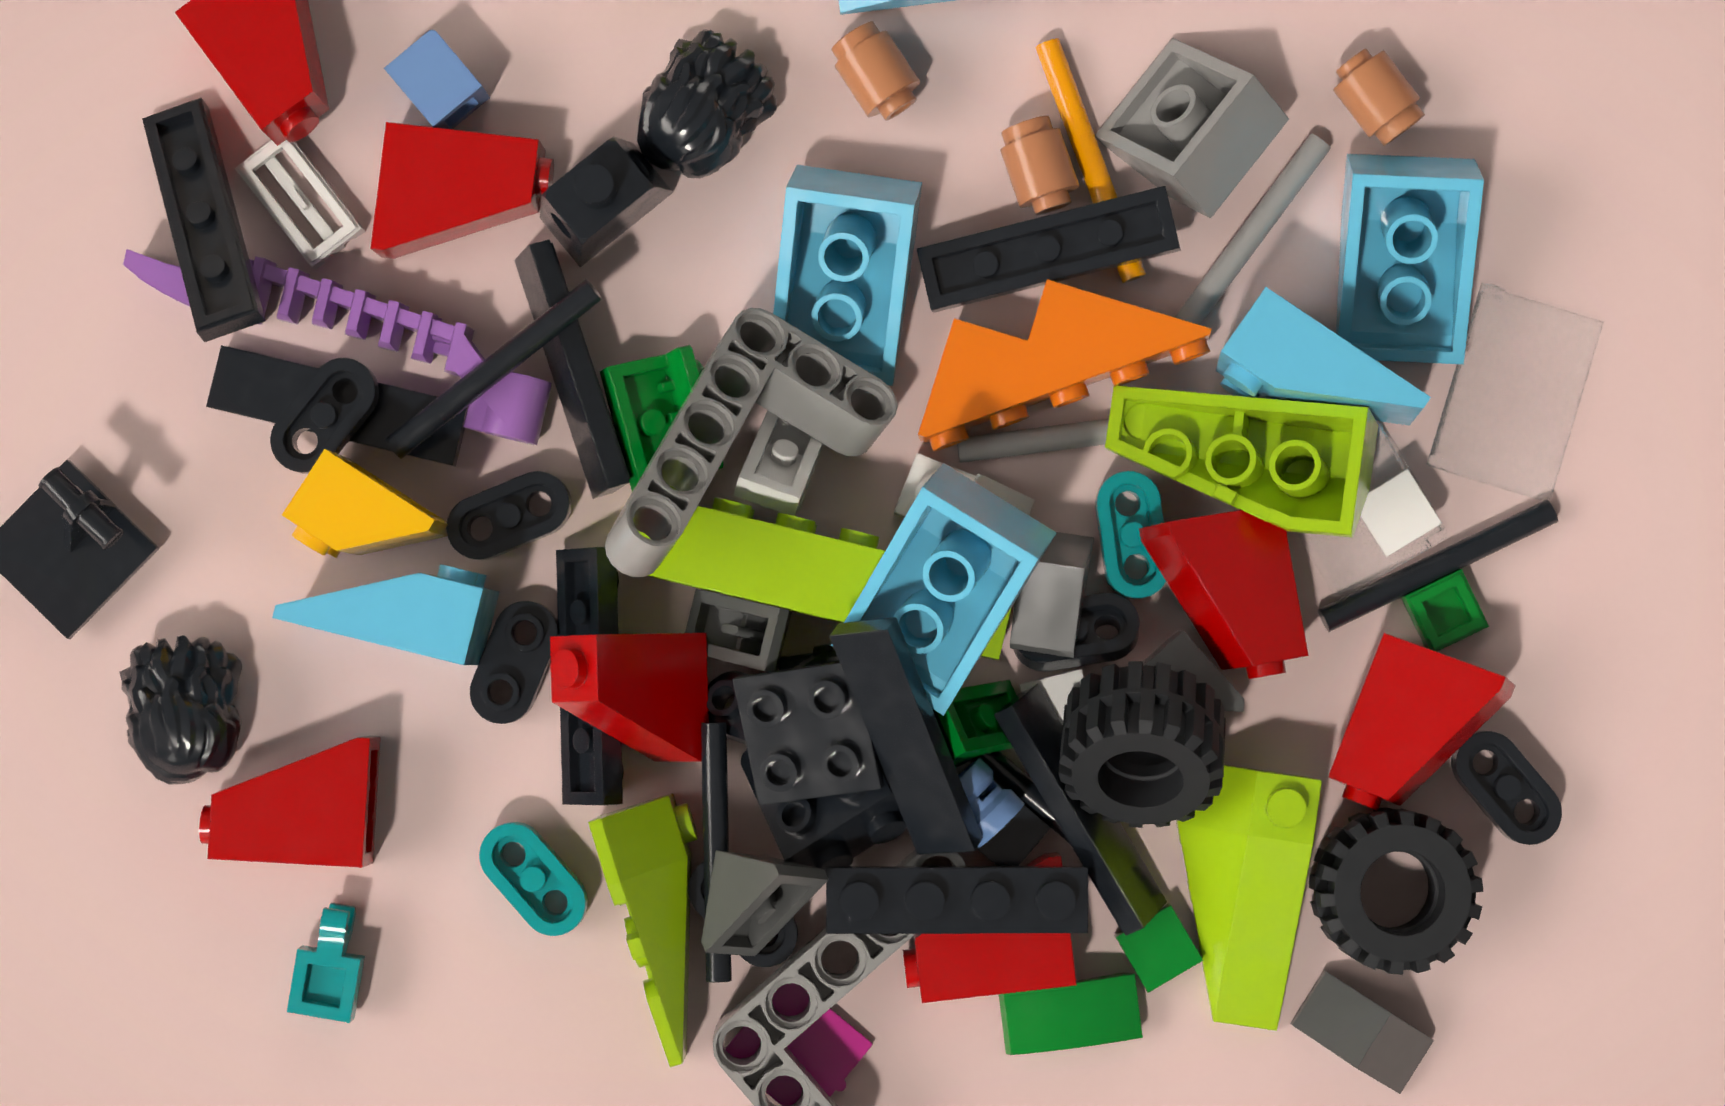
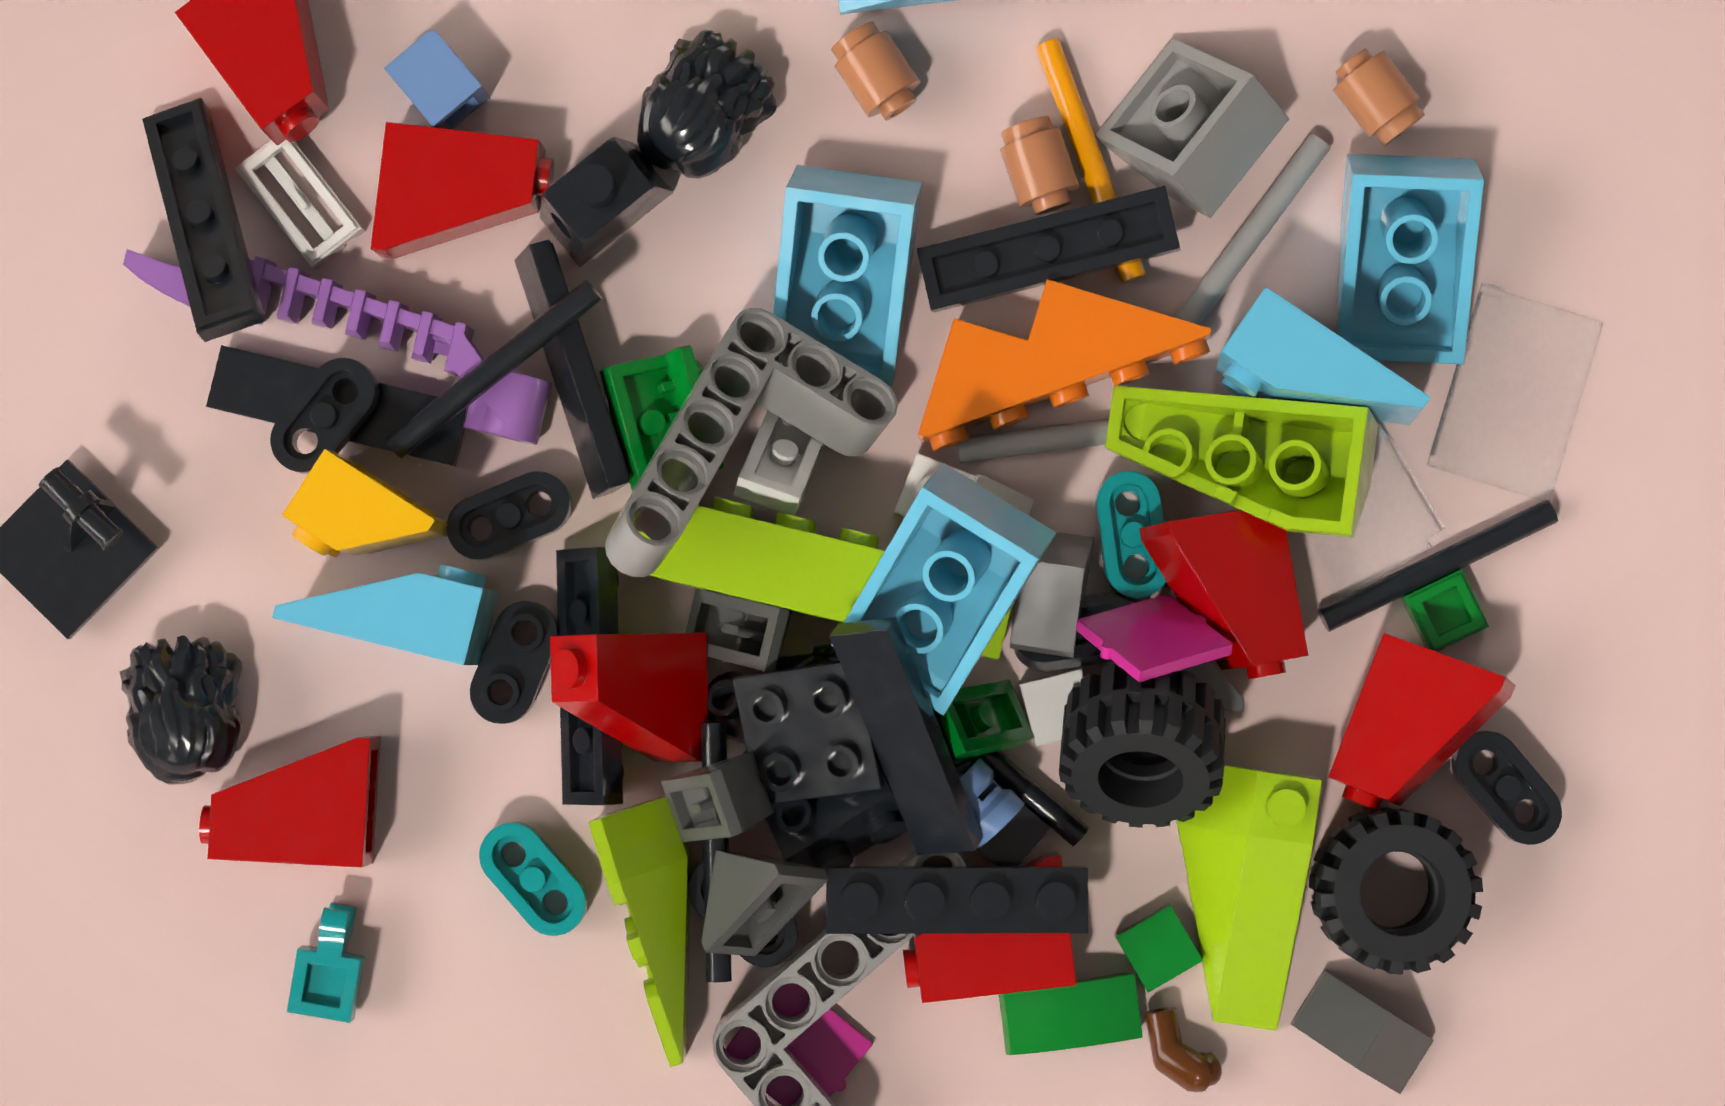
black tile [994,684,1167,936] -> none
white tile [1361,469,1442,557] -> none
none -> dark grey slope [661,751,774,842]
none -> dark pink piece [1076,594,1233,682]
none -> reddish brown arm [1145,1007,1222,1092]

